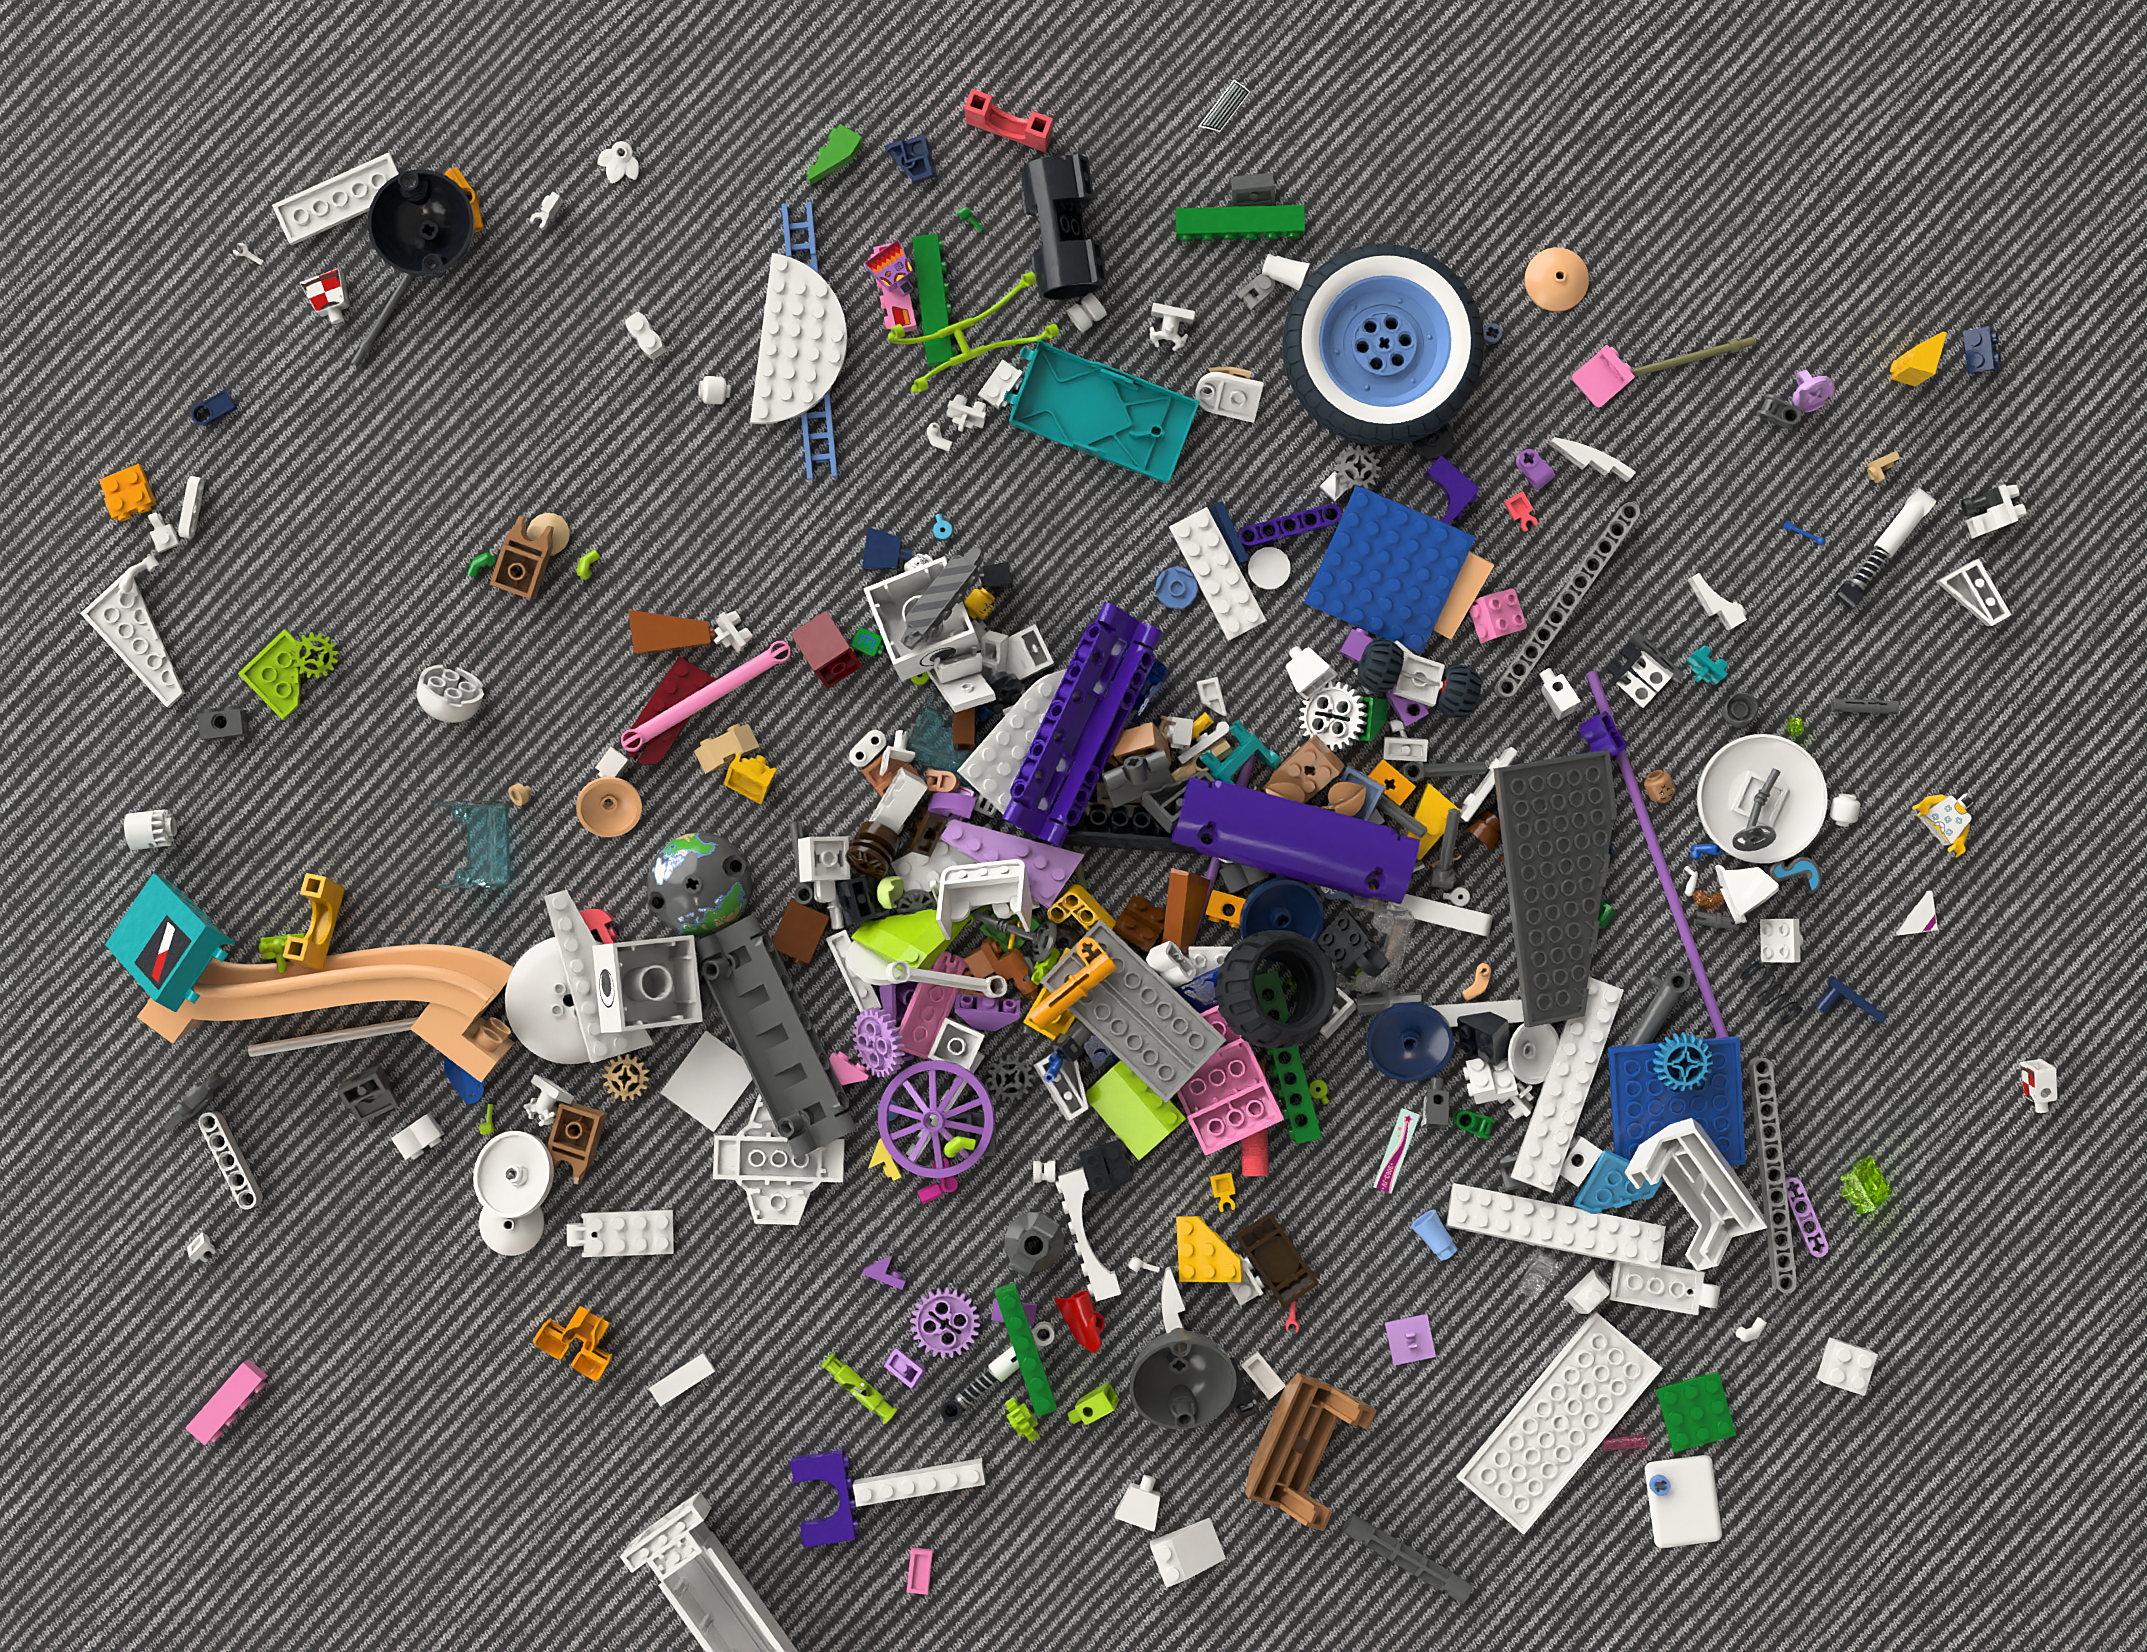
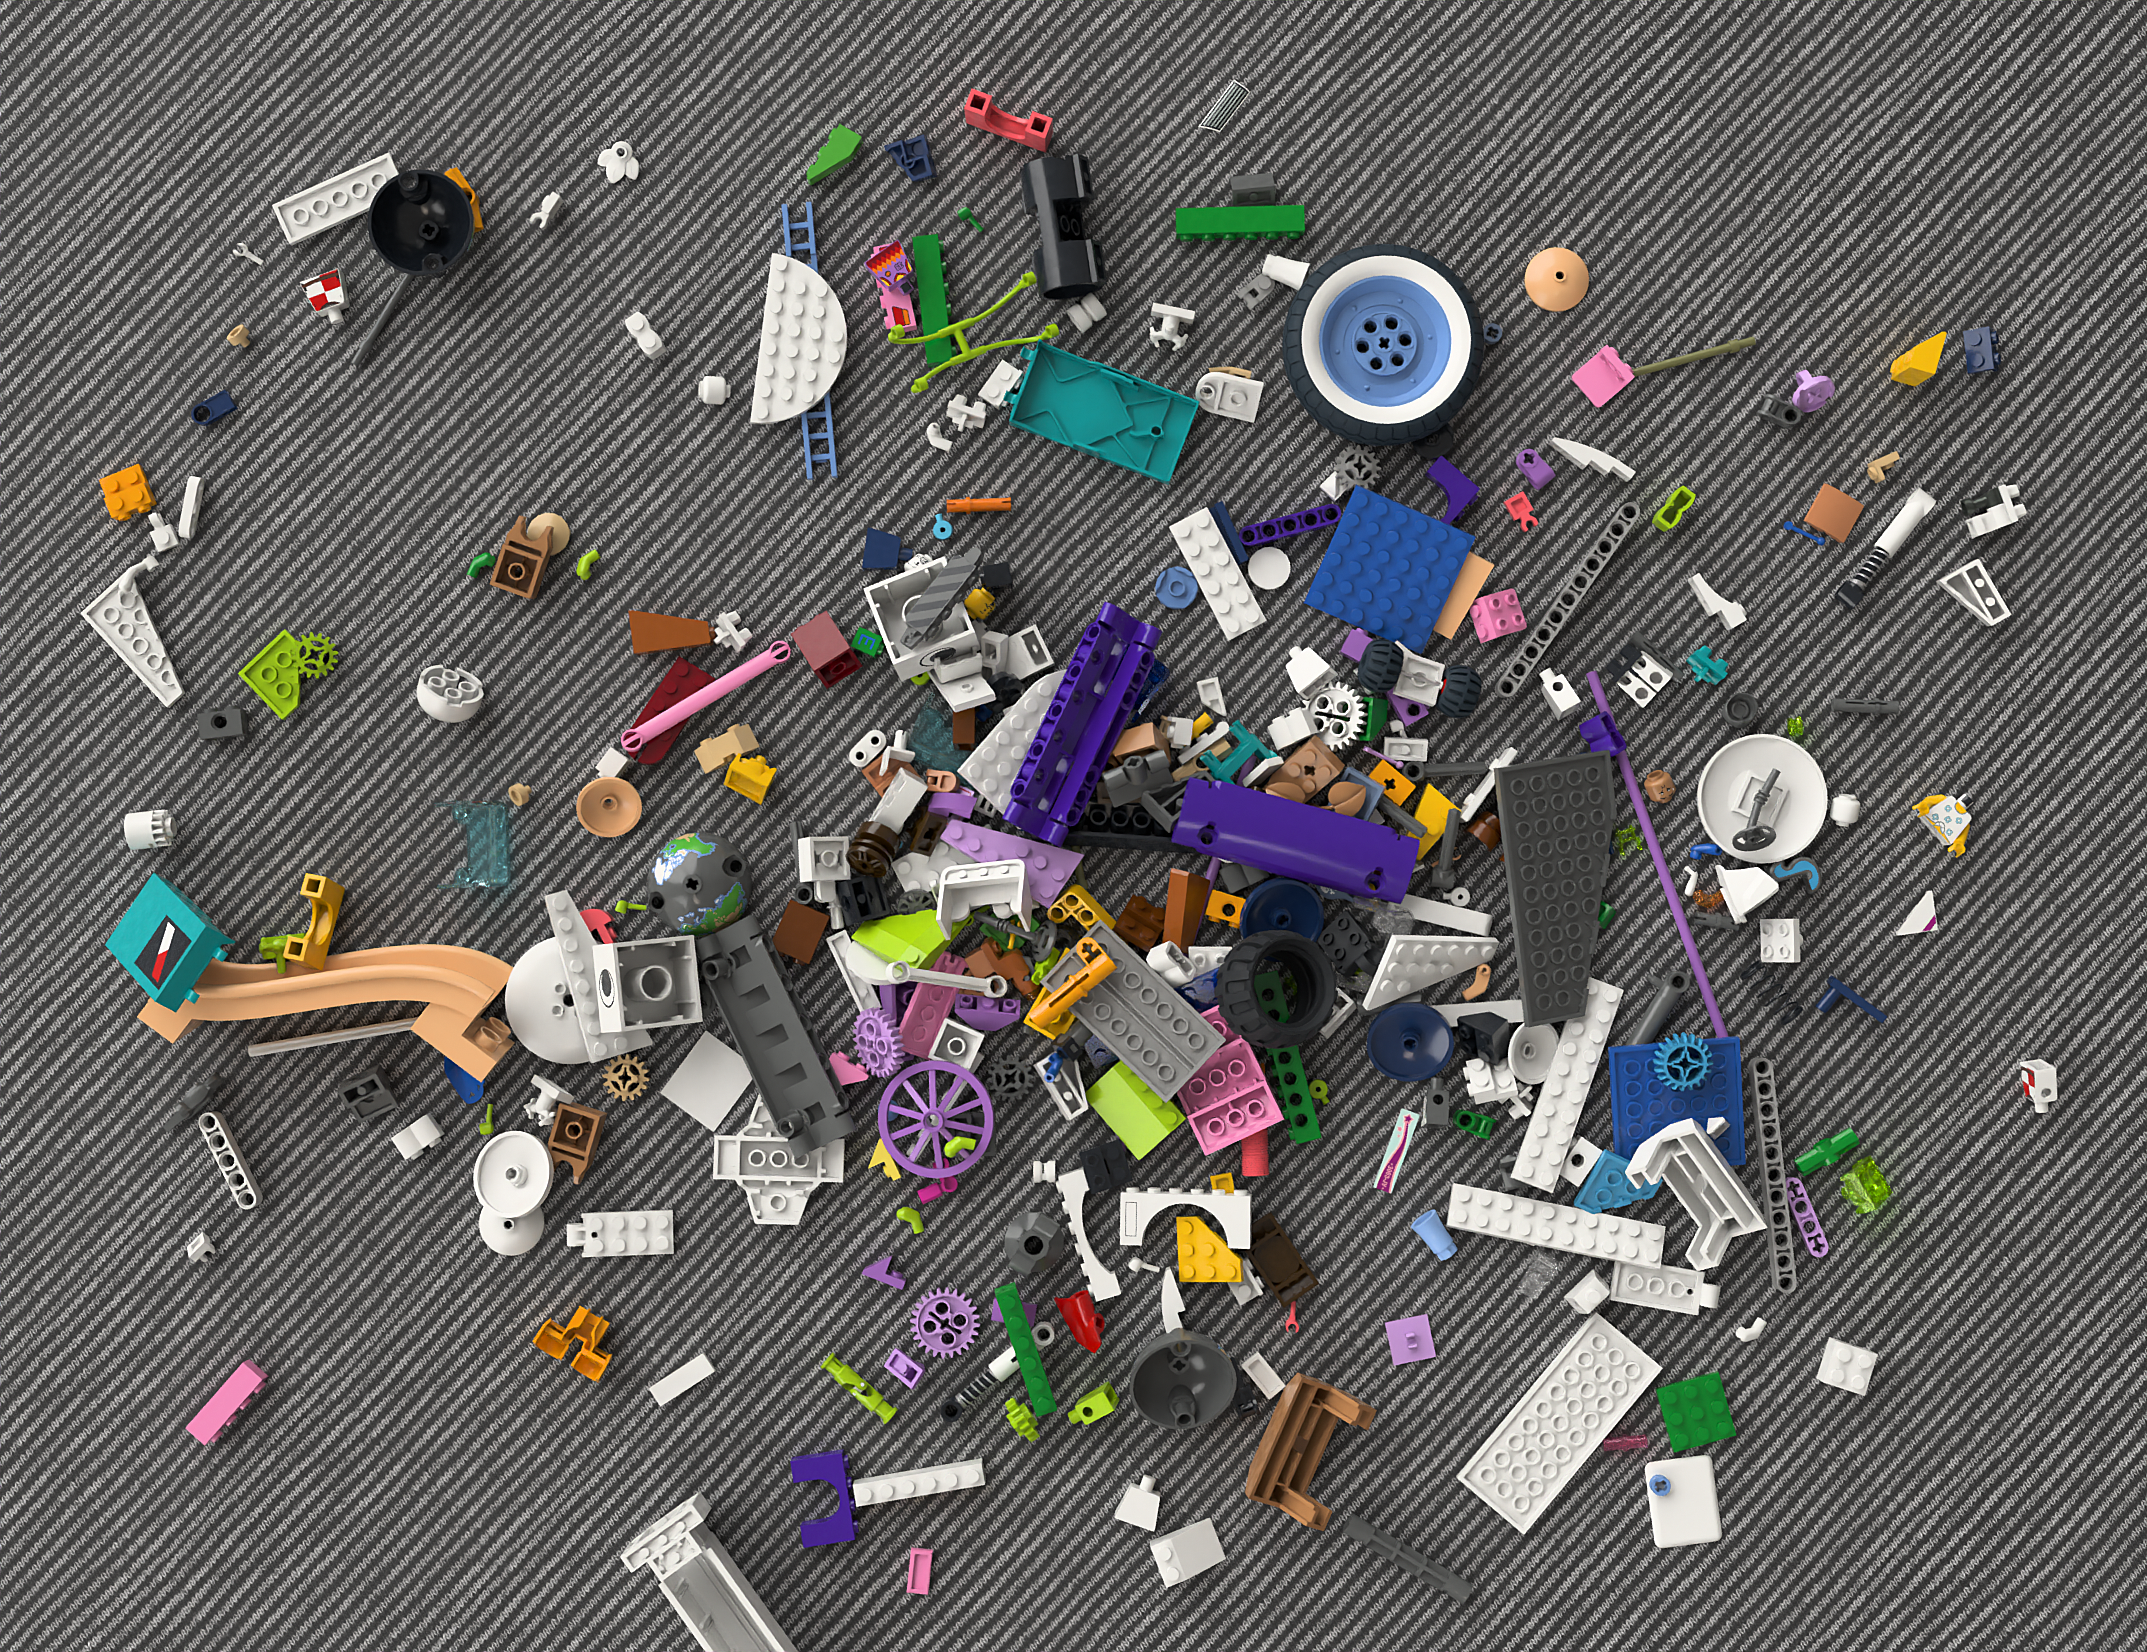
yellowish green hair [877,876,904,909] -> none
none -> tan tile [227,325,250,347]
none -> lime hand [615,900,647,914]
none -> lime arm [897,1207,925,1234]
none -> orange pin [946,497,1011,514]
none -> white arch [1120,1187,1252,1249]
none -> white tile [1242,756,1284,788]
none -> white brick [1268,707,1318,751]
none -> lavender hinge [1363,746,1404,769]
none -> white wing [1363,935,1499,1010]
none -> clear neon green piece [1615,824,1643,856]
none -> lime brick [1652,486,1695,532]
none -> white slope [1707,1117,1730,1139]
none -> green piece [1793,1127,1860,1177]
none -> nougat slope [1803,484,1864,543]

